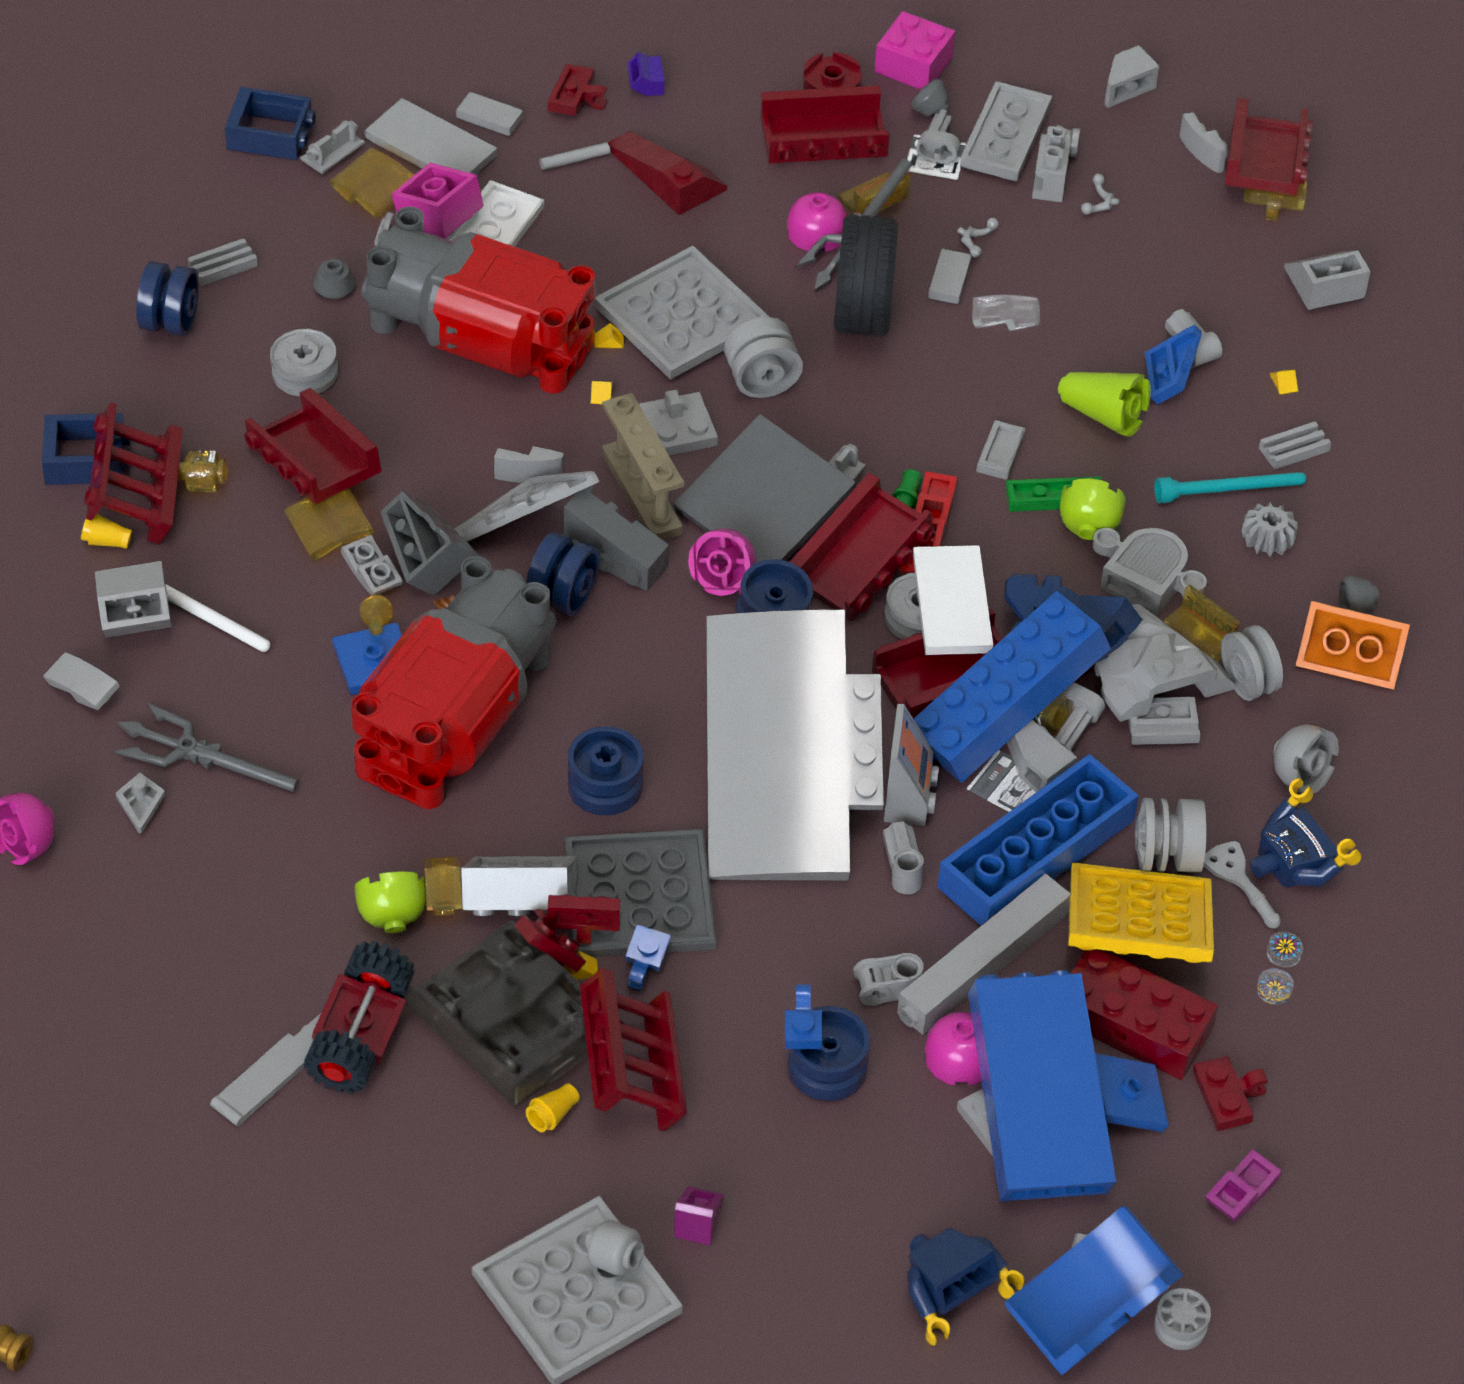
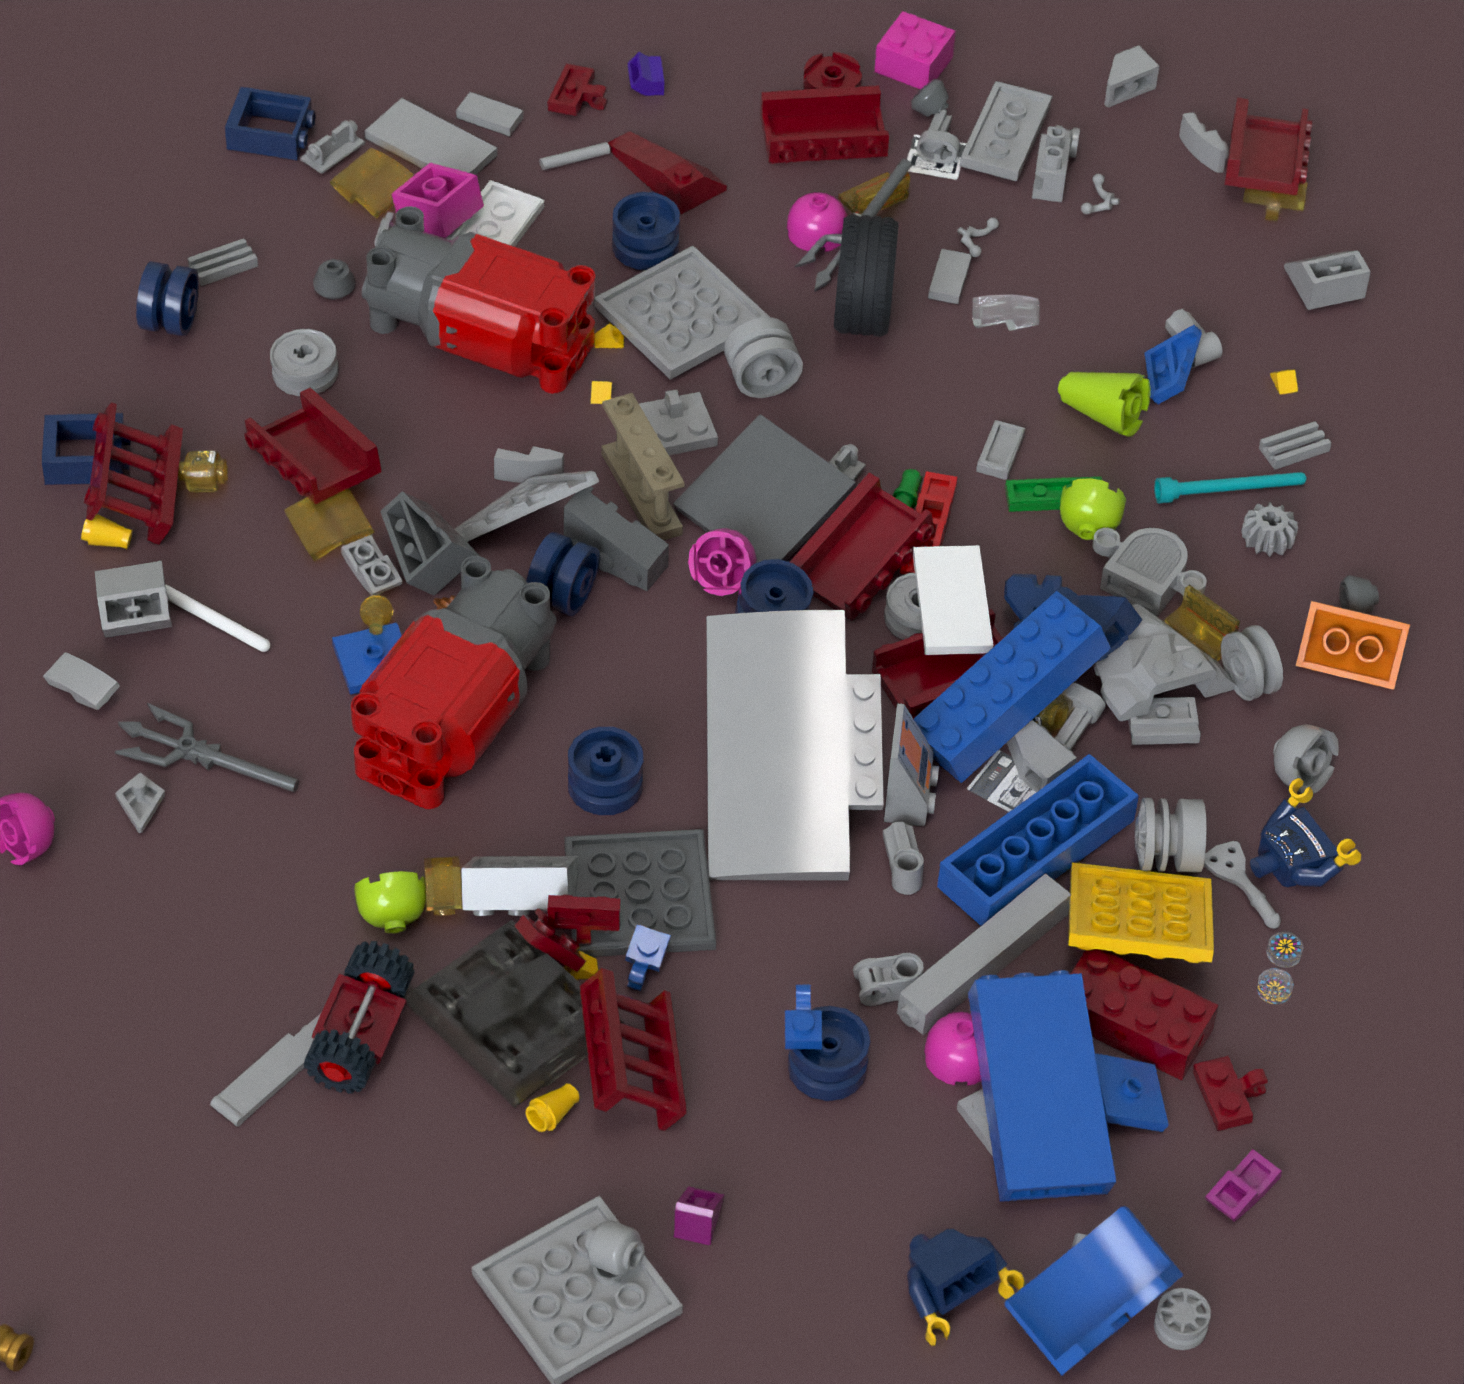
none -> dark blue wheel [612,192,680,270]

